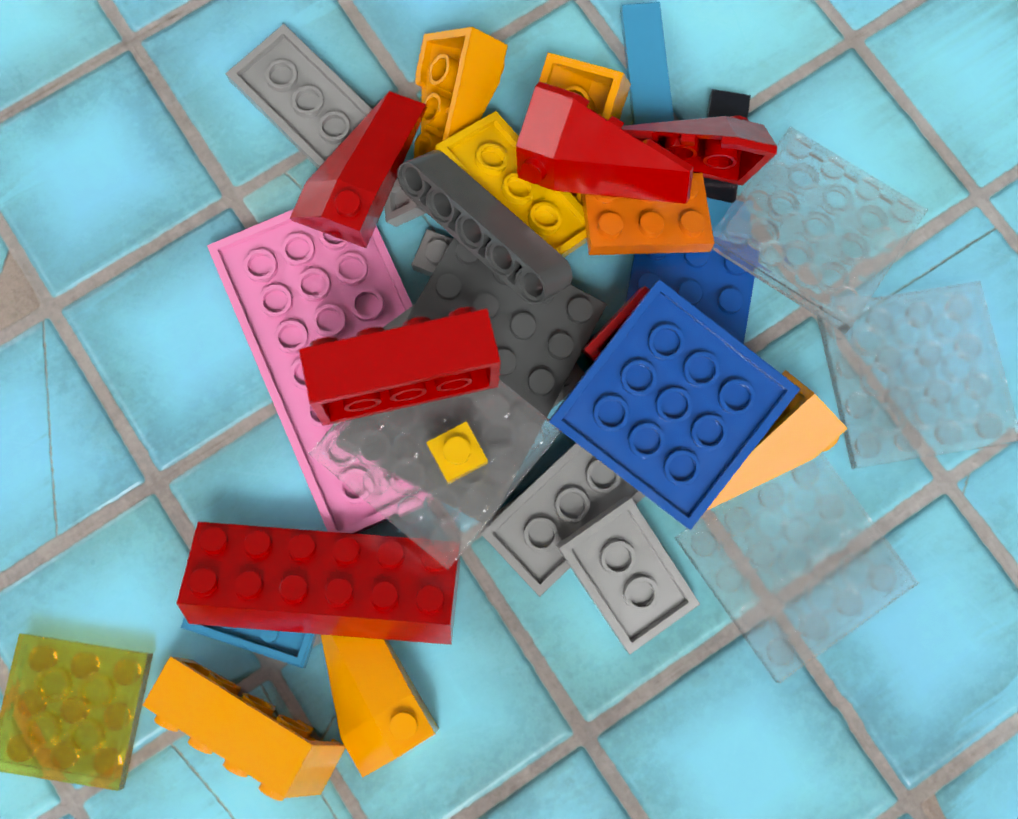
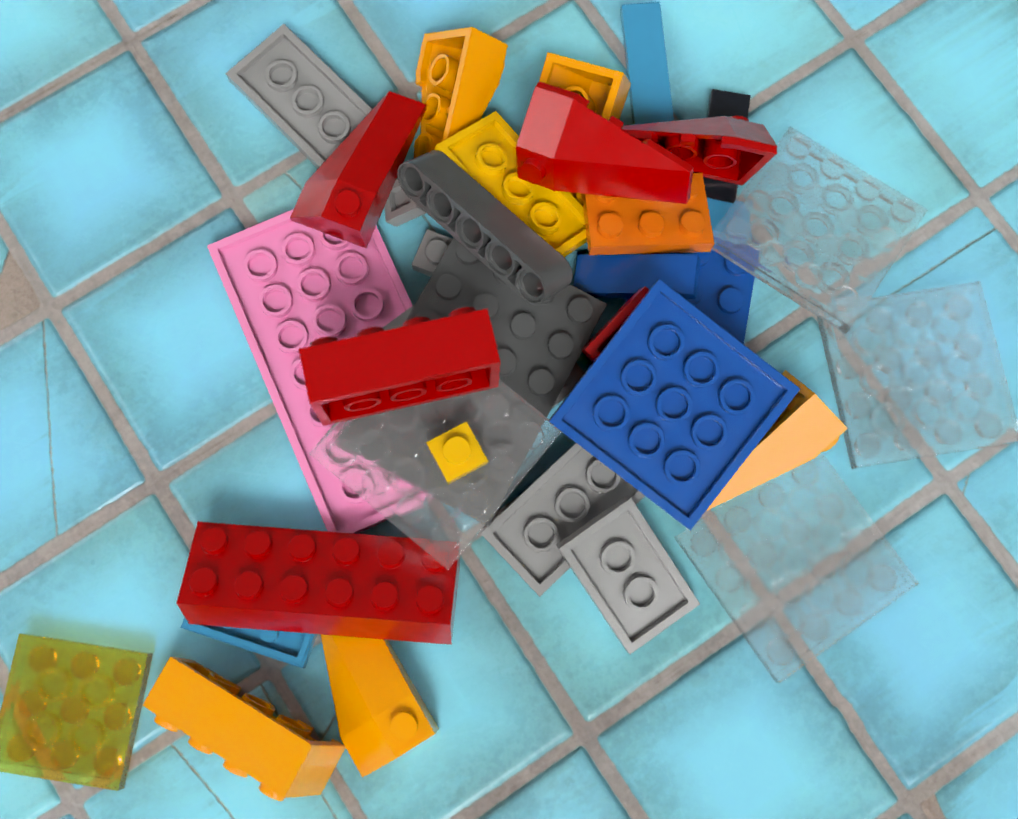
none -> blue tile [573,254,701,299]

